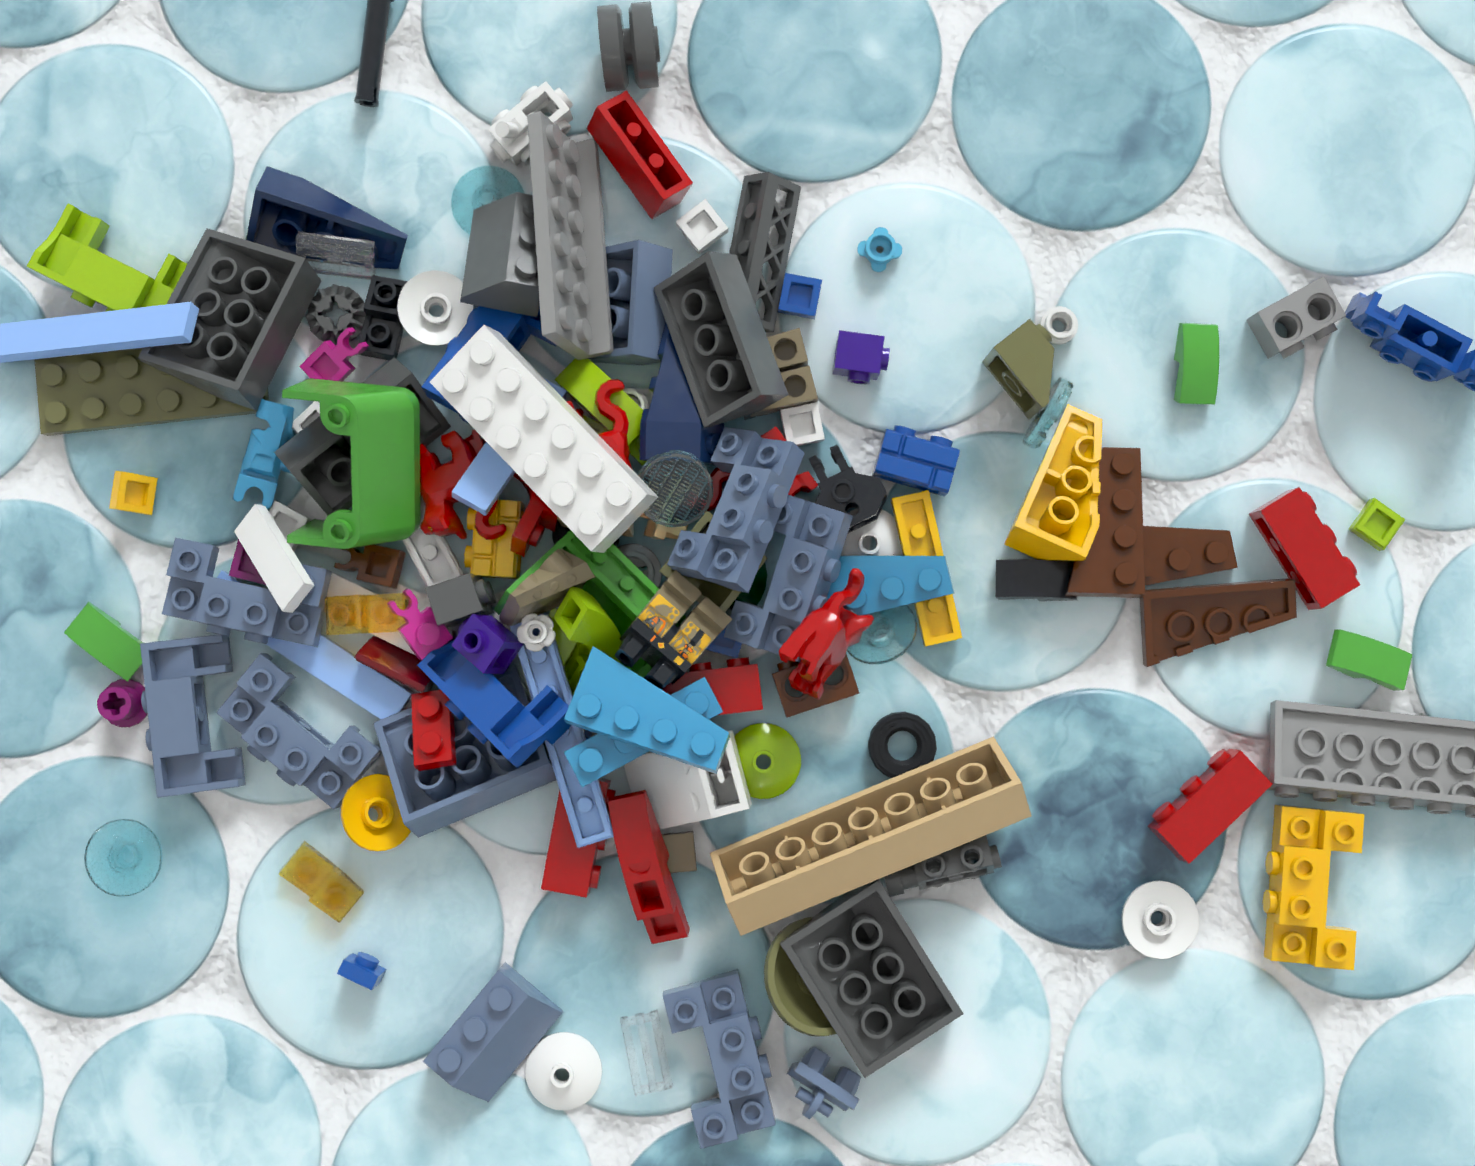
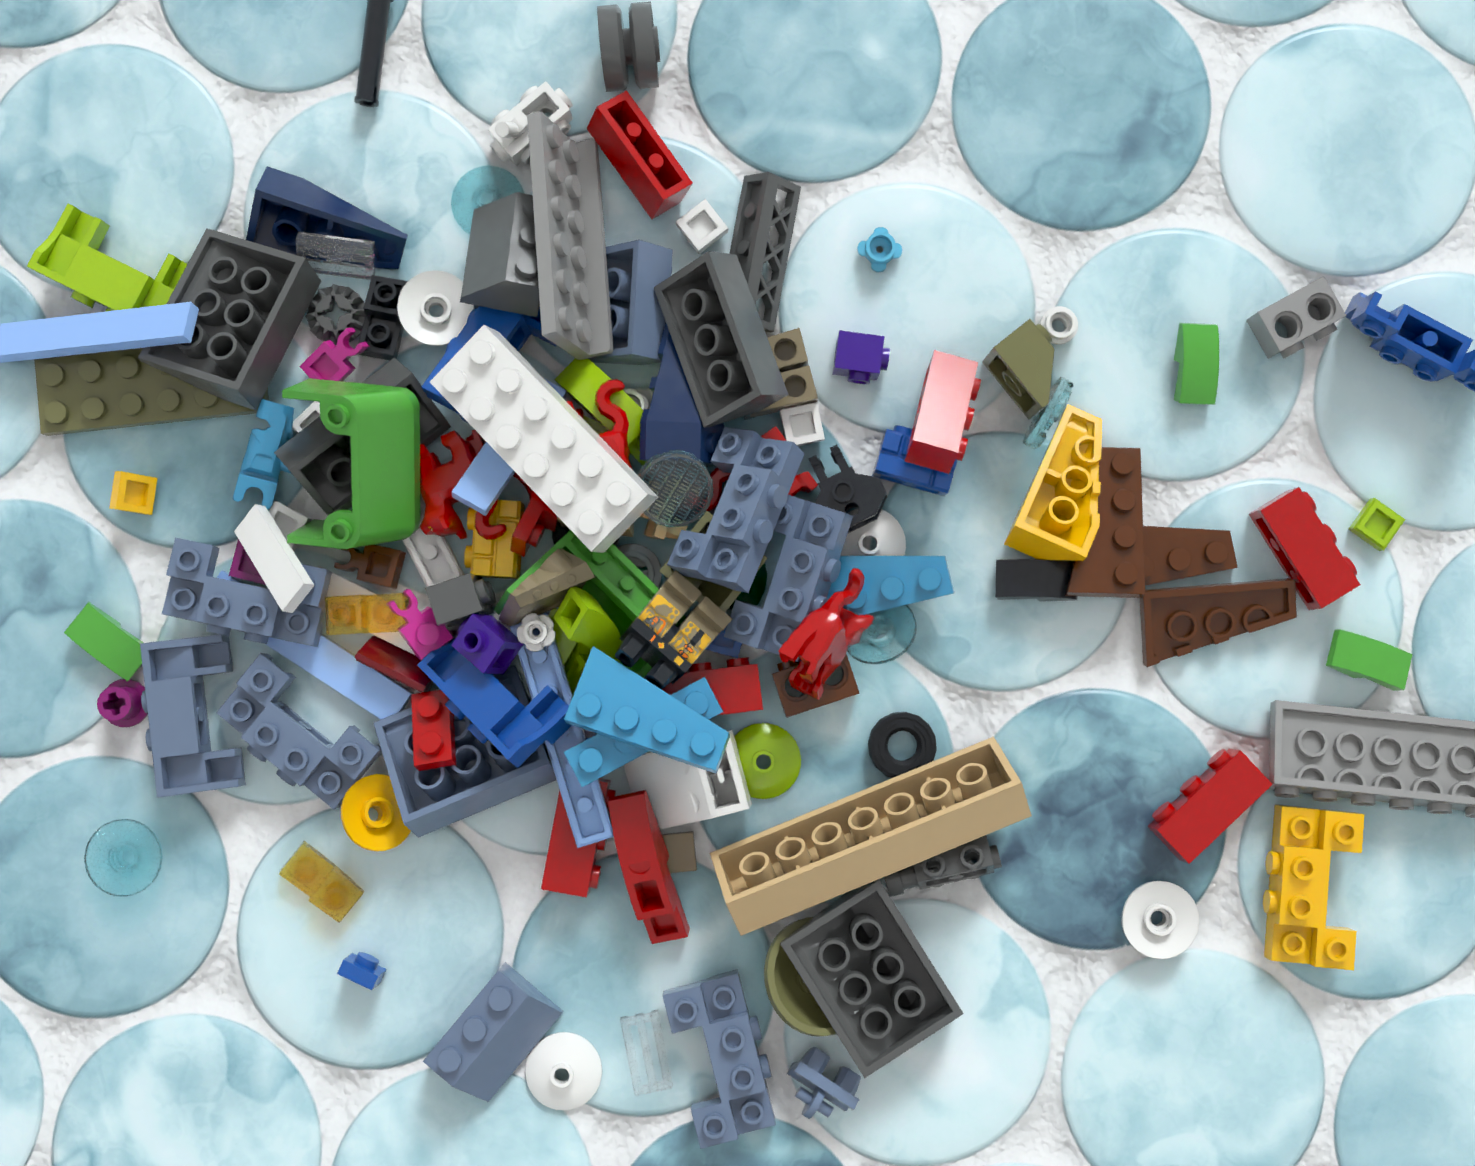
blue plate [778,273,822,320] -> none
yellow plate [891,490,962,647] -> none
none -> brick [905,350,981,474]

